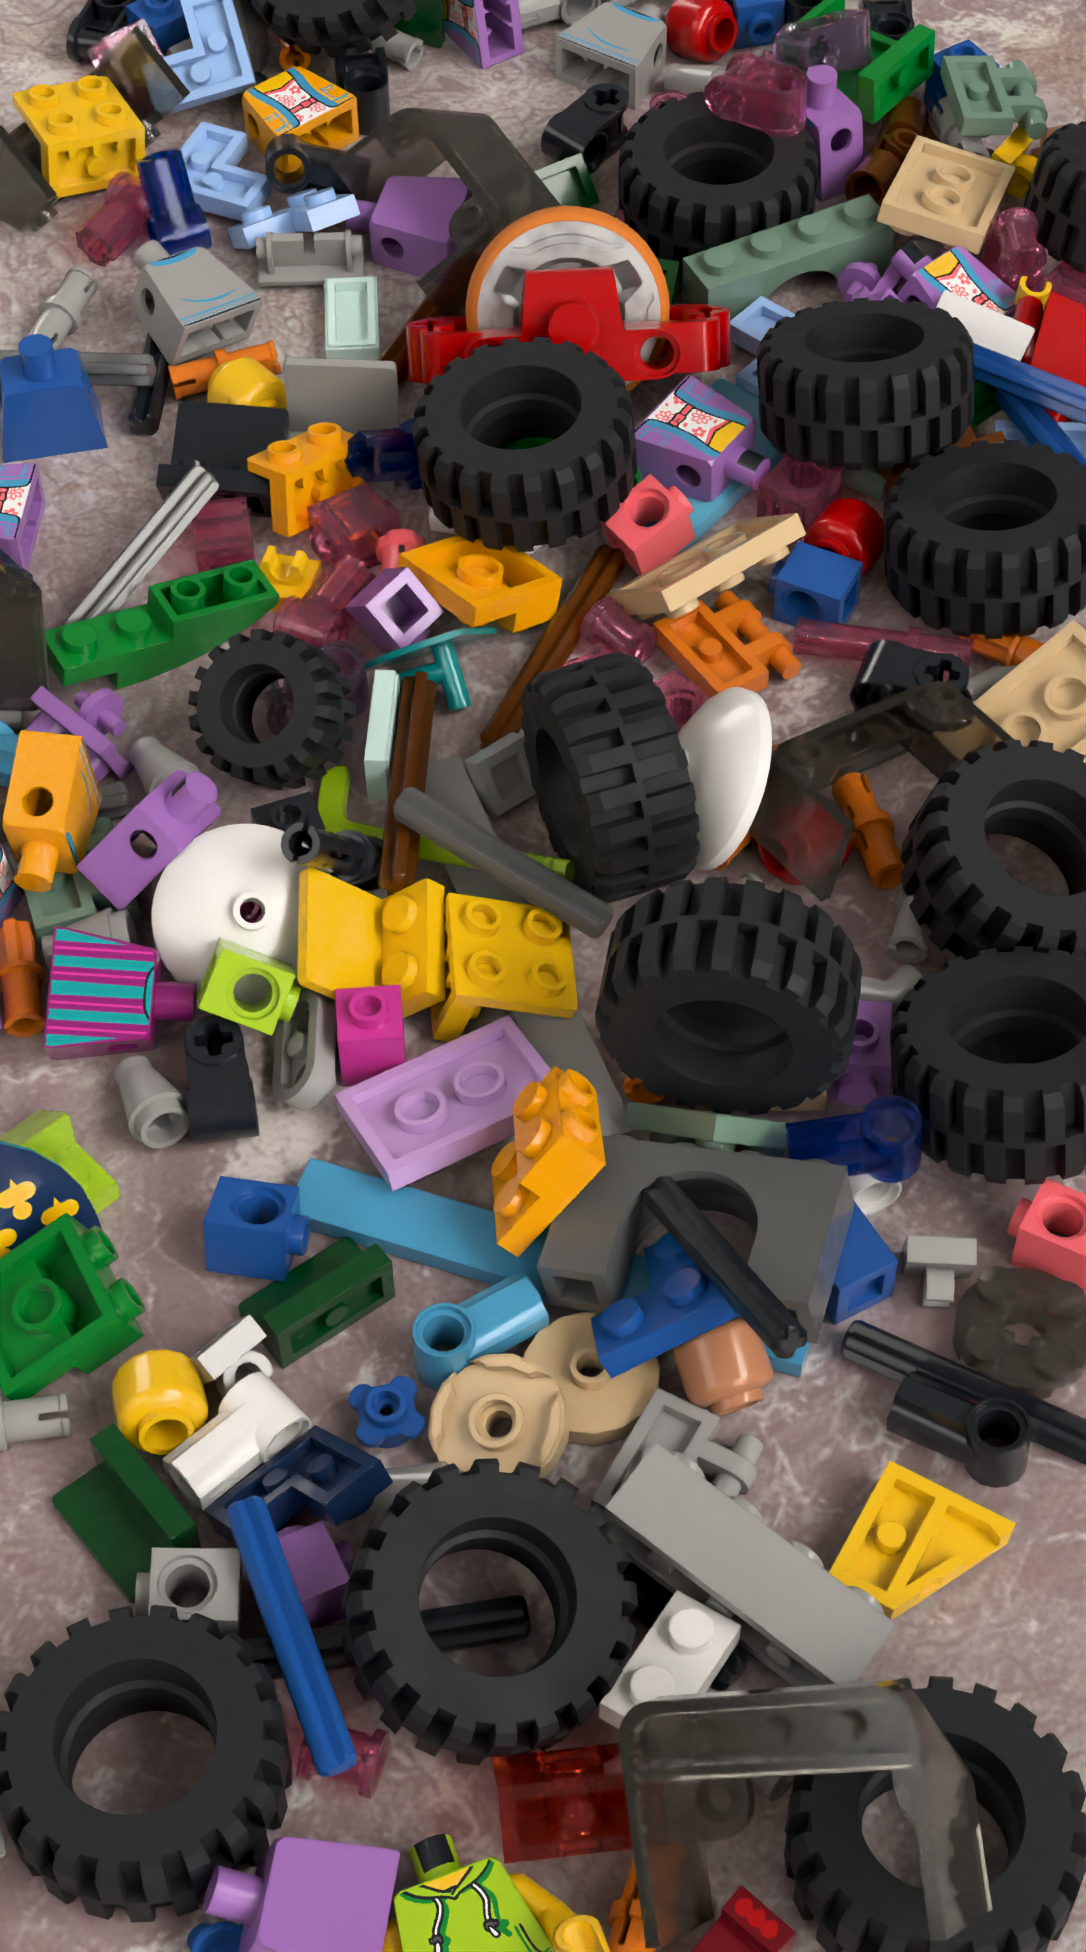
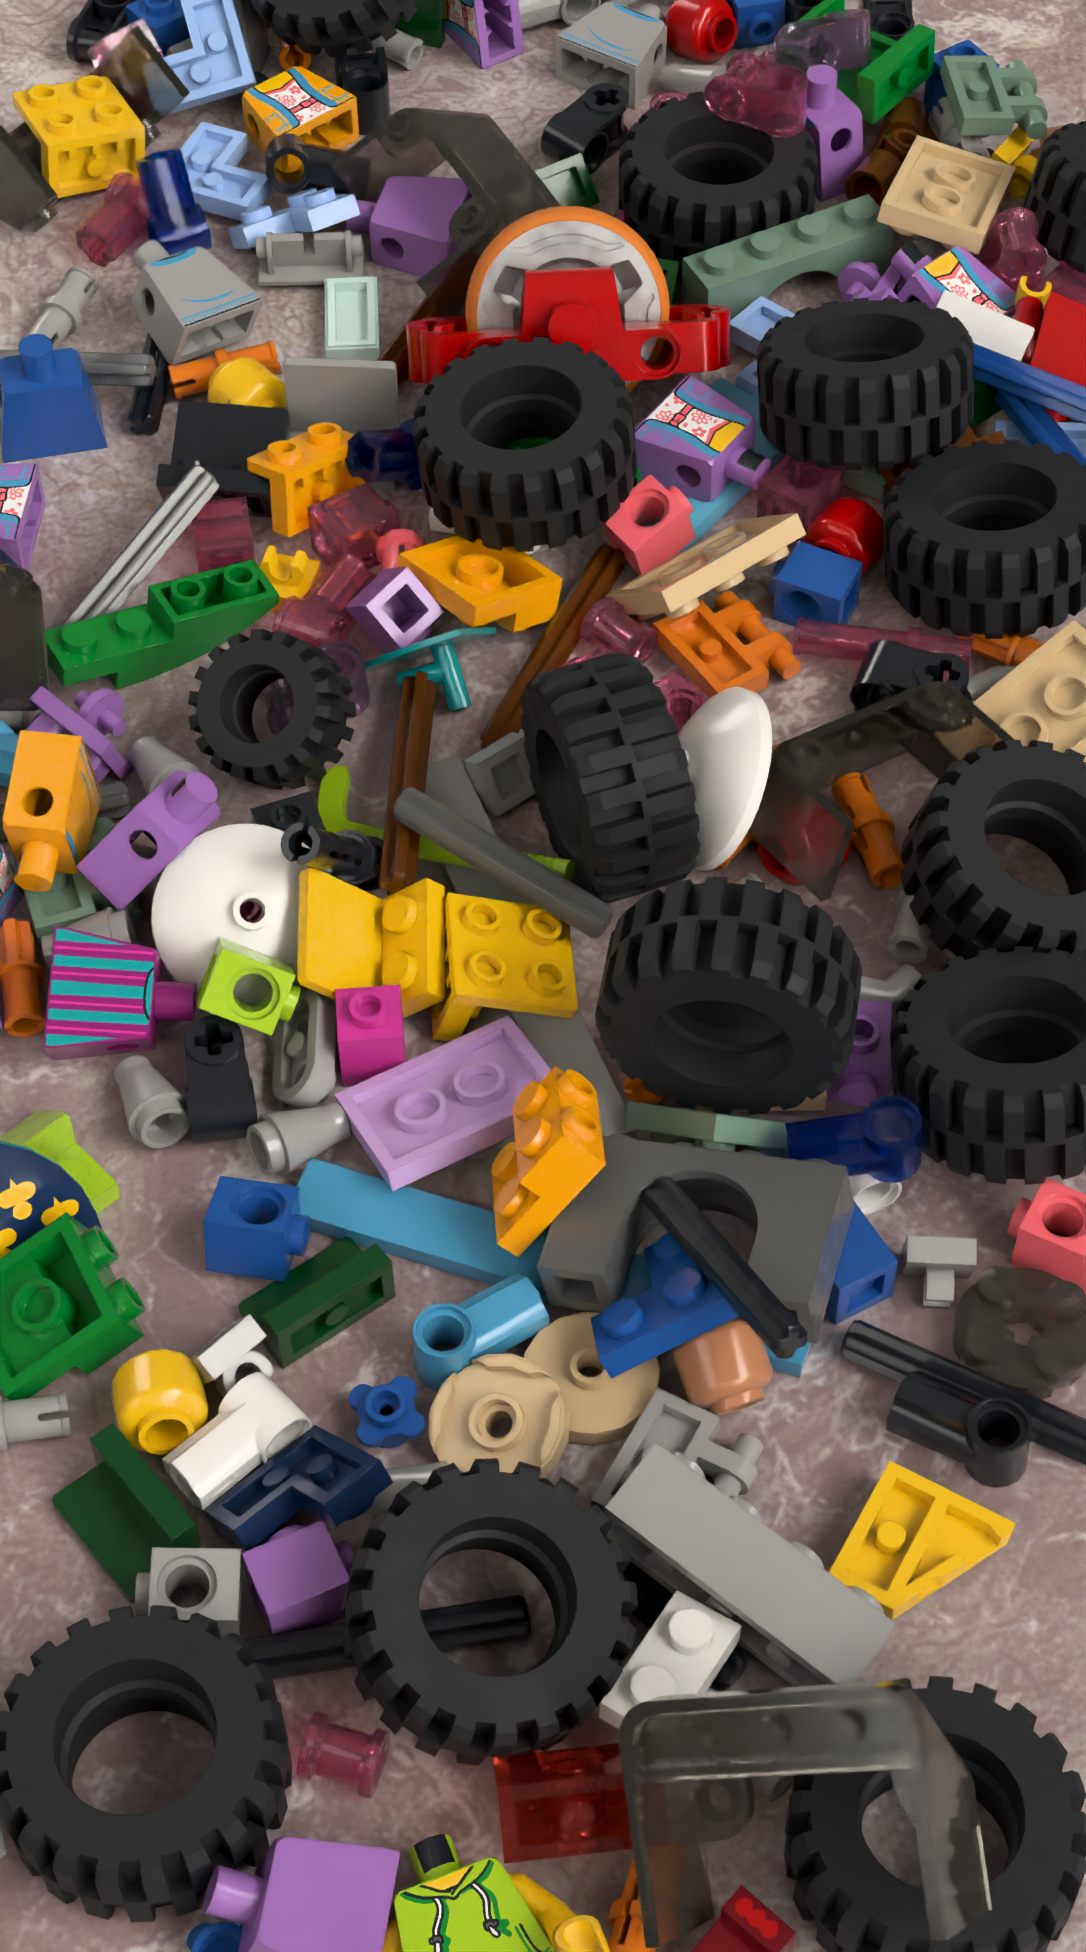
blue axle [227,1496,357,1778] -> none
light aqua tile [364,670,400,800] -> none
none -> light grey cone [247,1102,350,1176]

